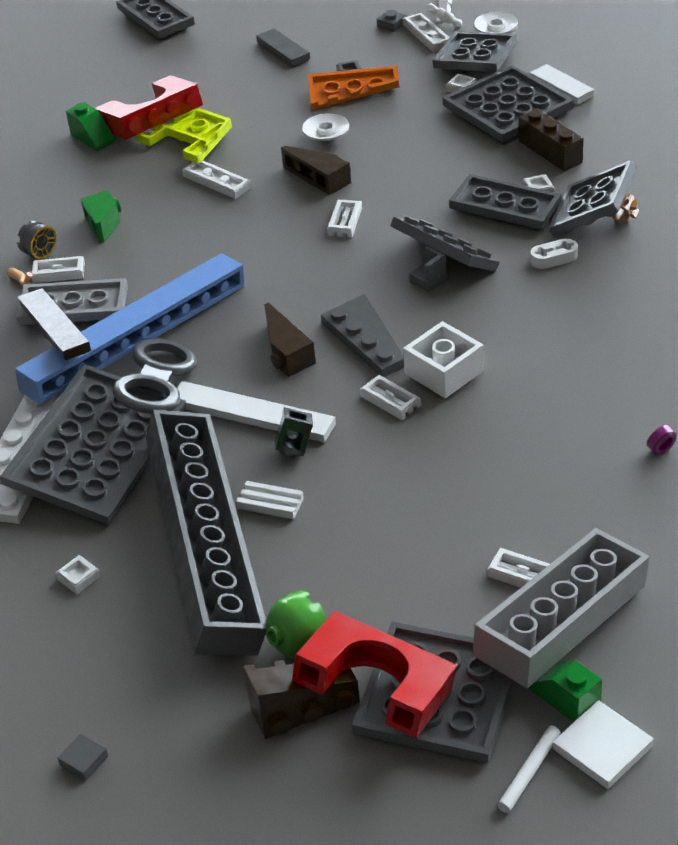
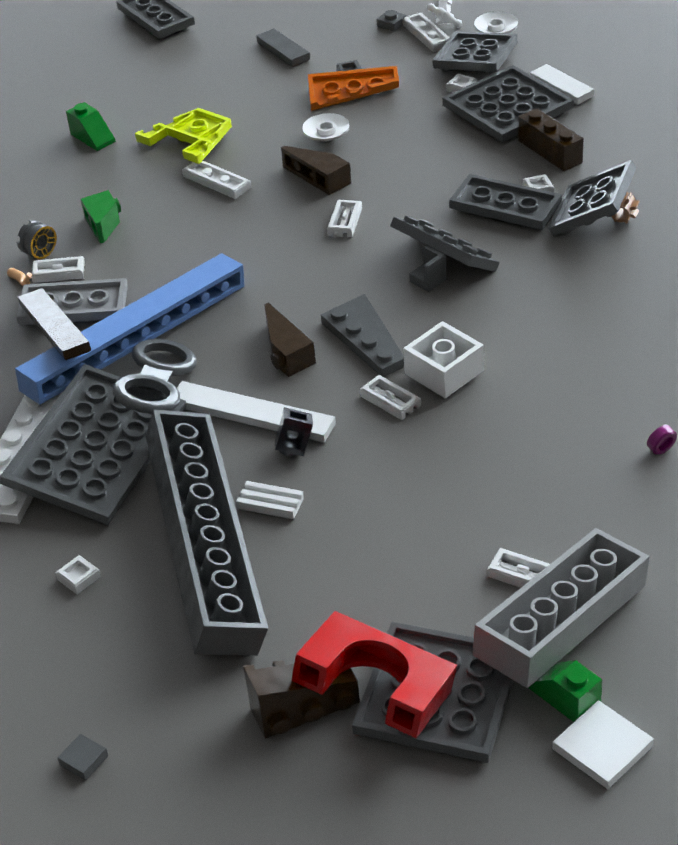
red arch [95,75,203,139] -> none
bright green cylinder [266,590,327,659] -> none
white bar [497,725,561,813] -> none
white beam [530,239,578,269] -> none

